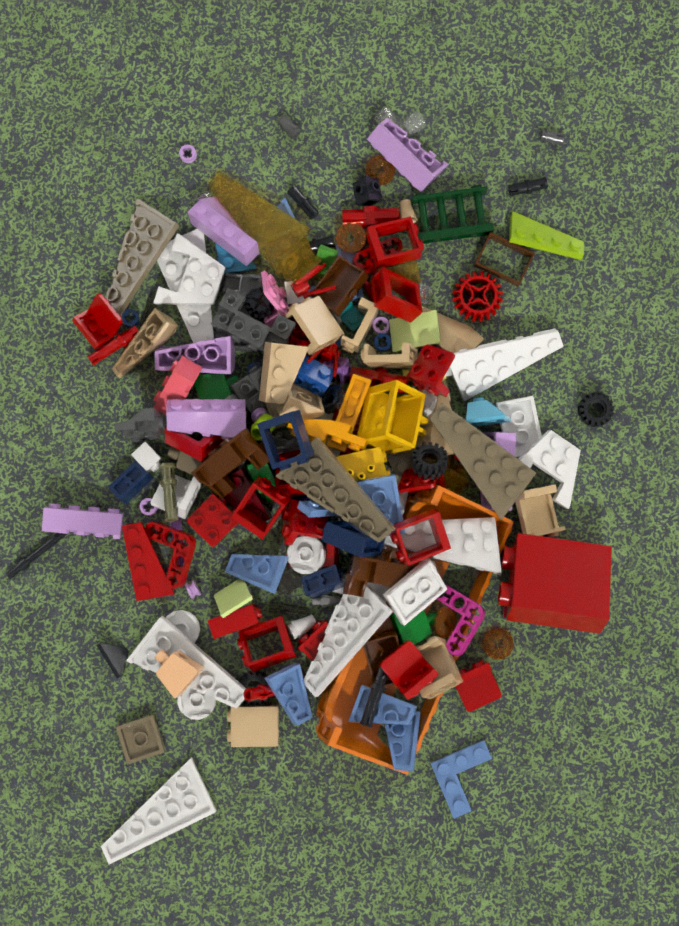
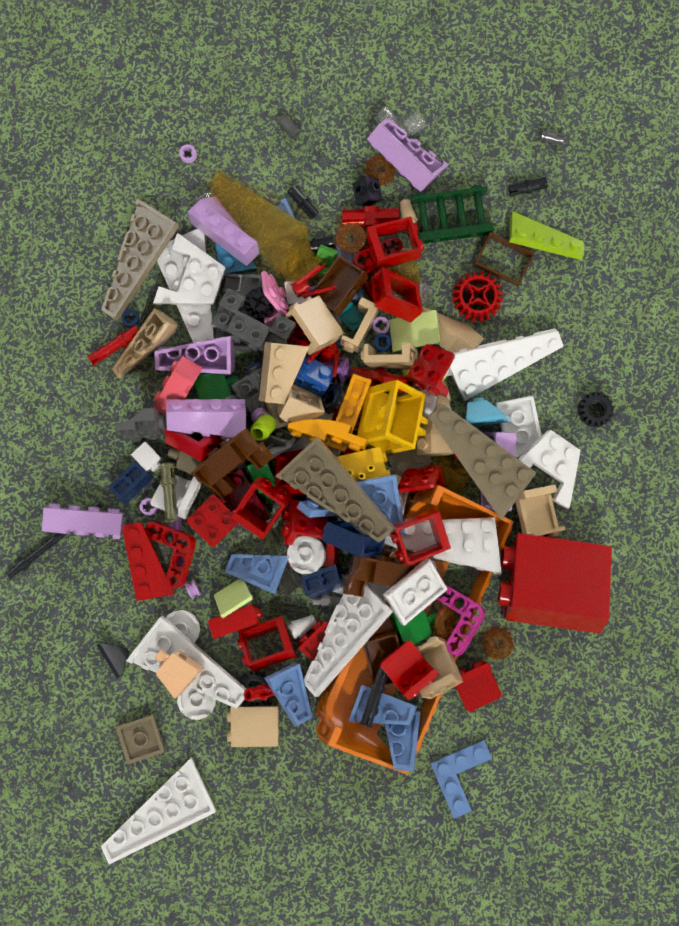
red bracket [72,293,123,350] -> none
dark blue window [257,410,315,471] -> none
black tyre [412,442,448,480] -> none

